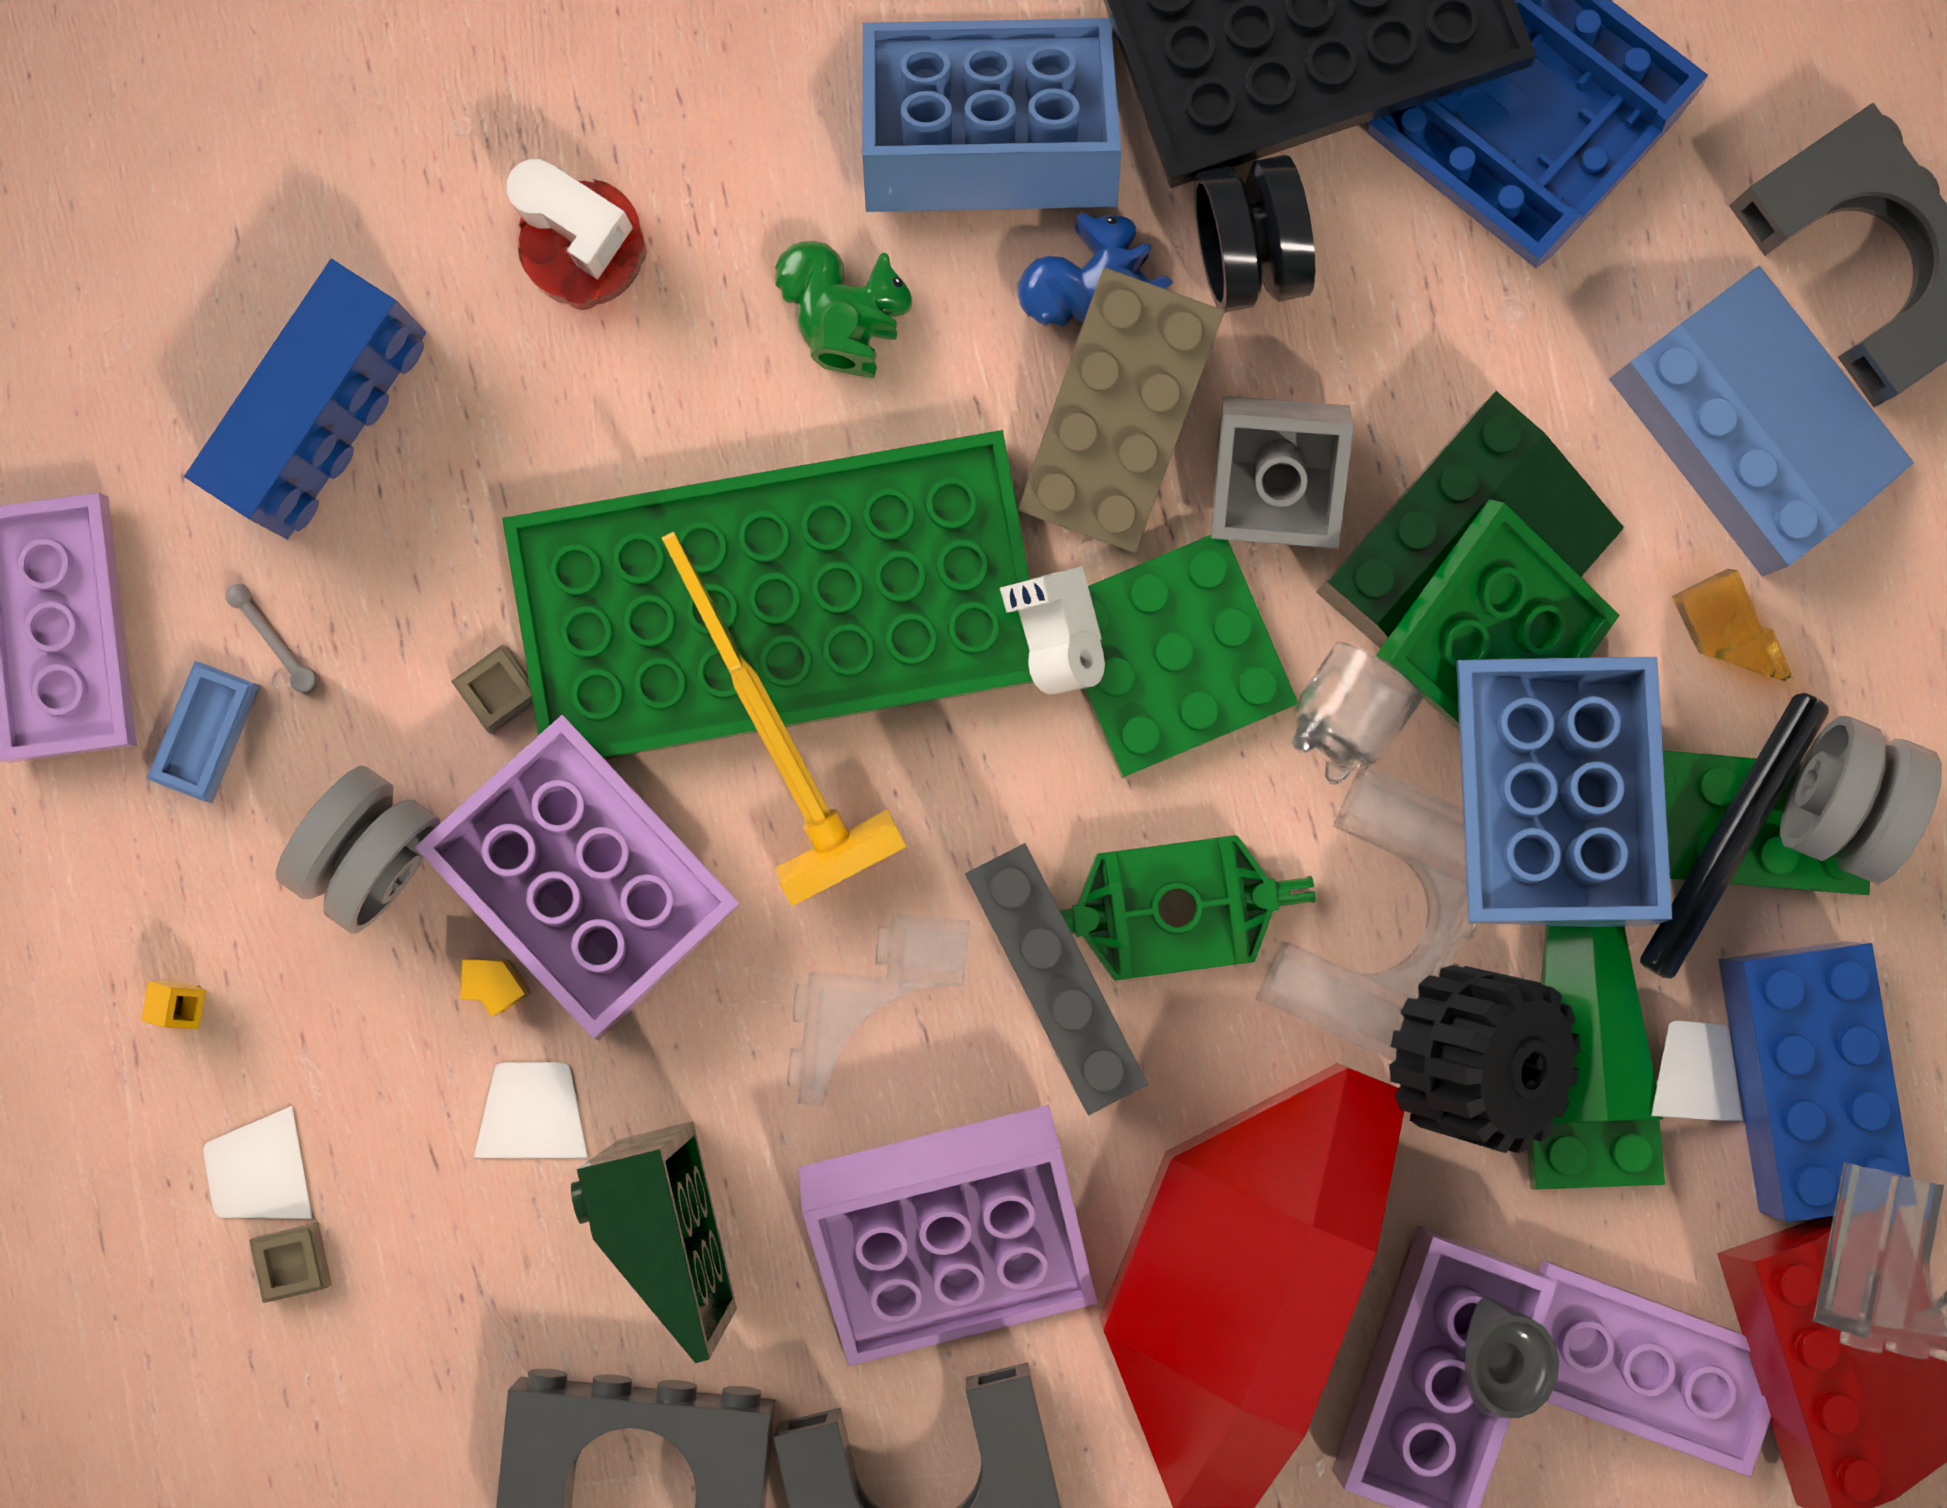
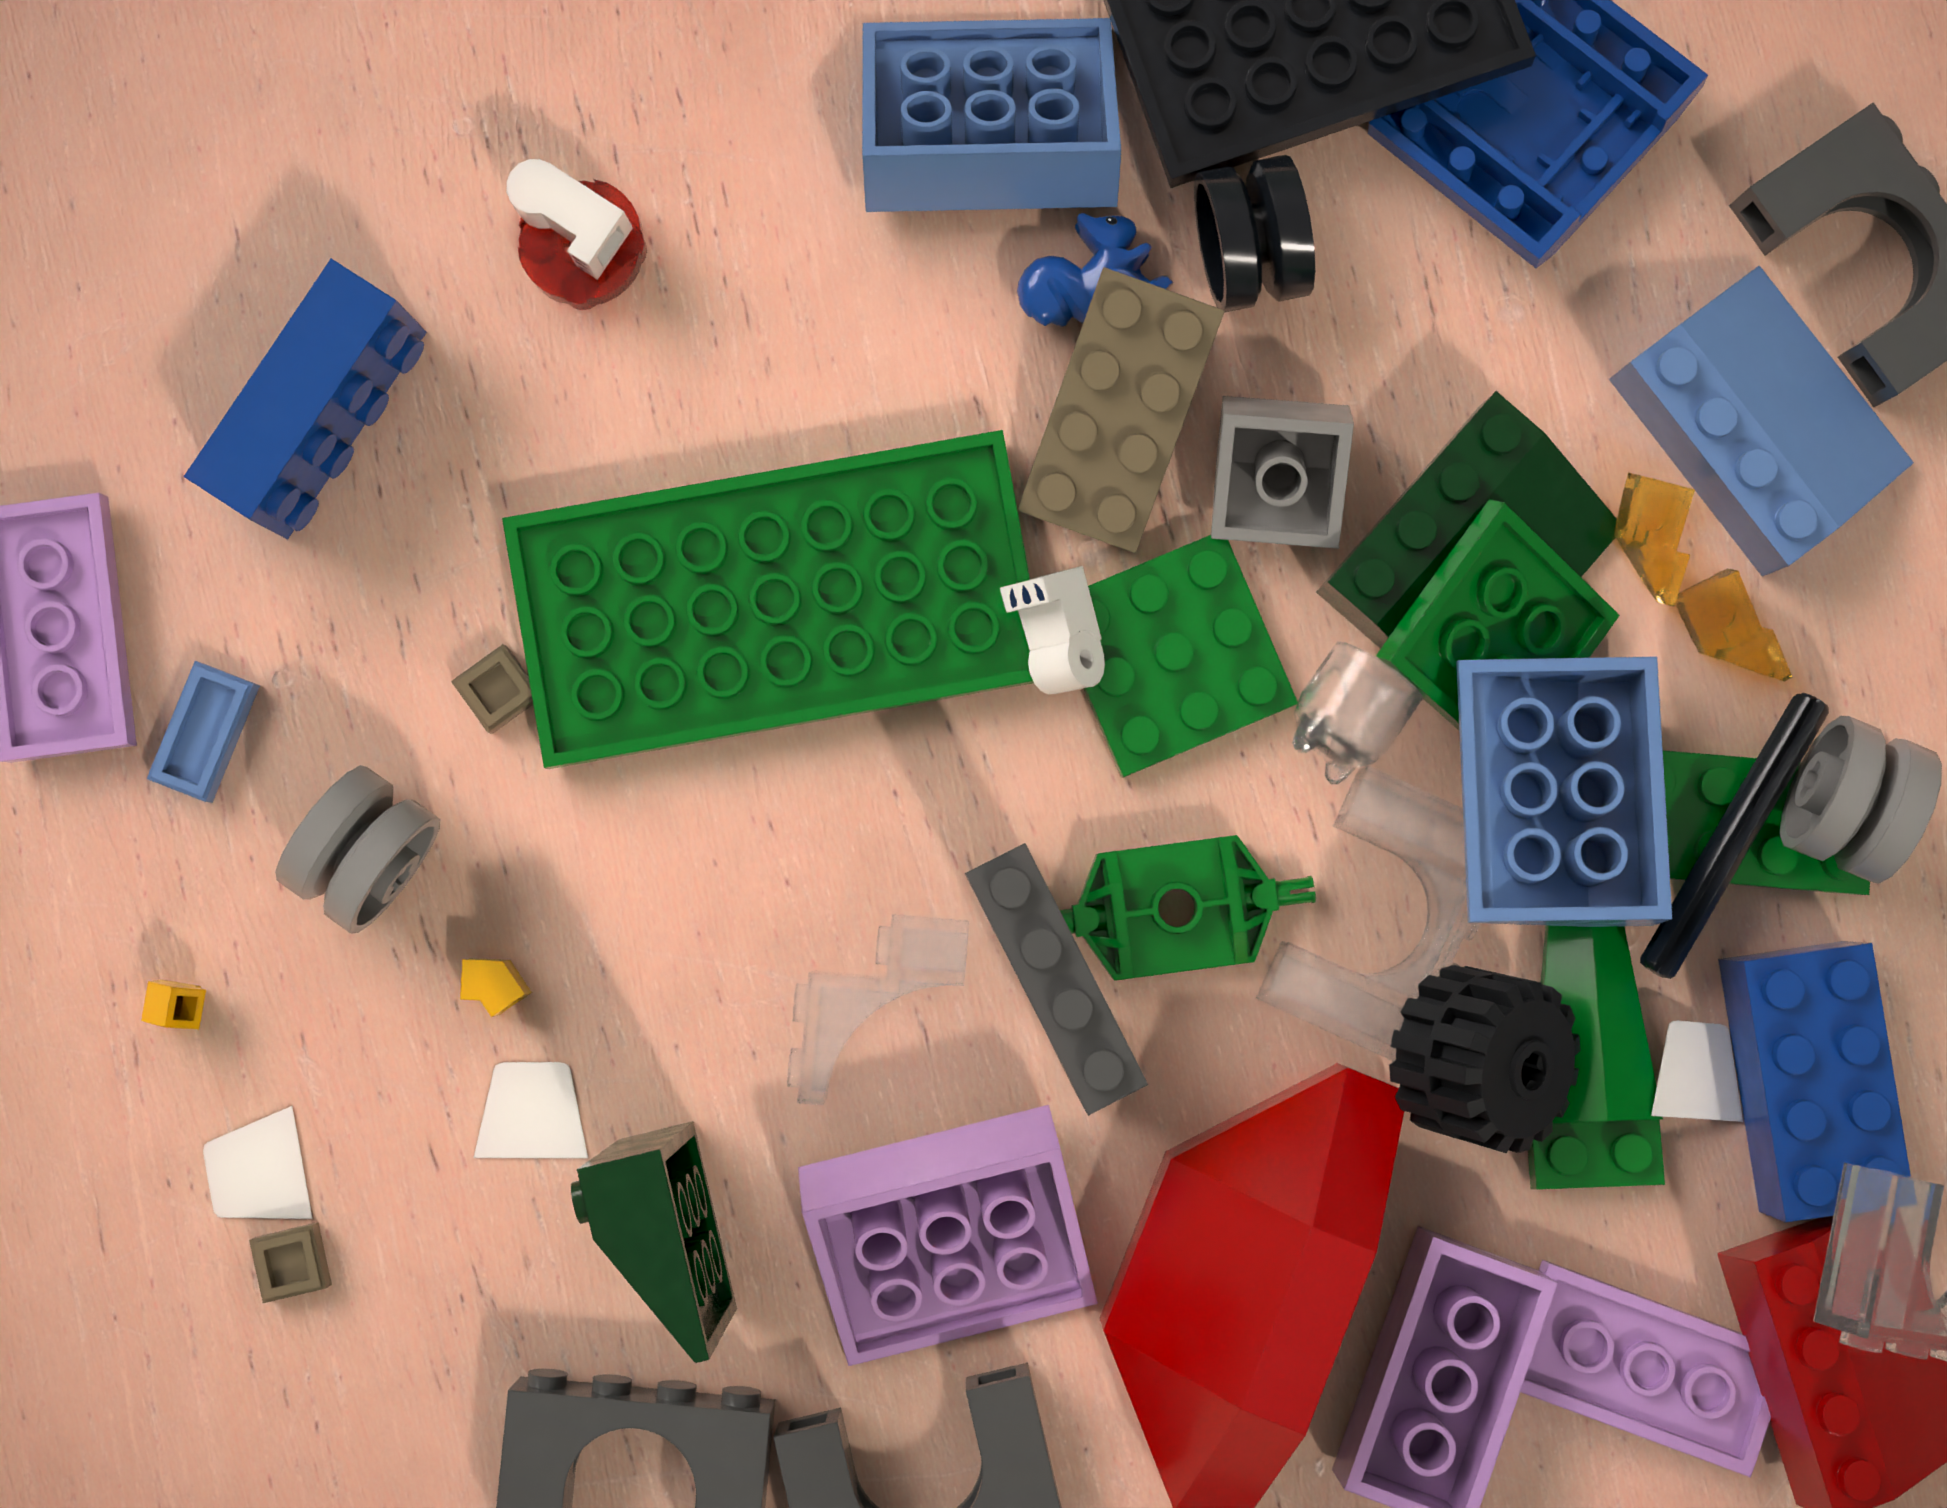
light grey hinge [226,584,318,693] -> none
lavender slope [415,715,740,1041] -> none
yellow piece [662,532,907,907] -> none
green animal [775,241,912,378] -> none
dark grey piece [1465,1297,1559,1418] -> none
none -> clear yellow slope [1615,473,1695,607]

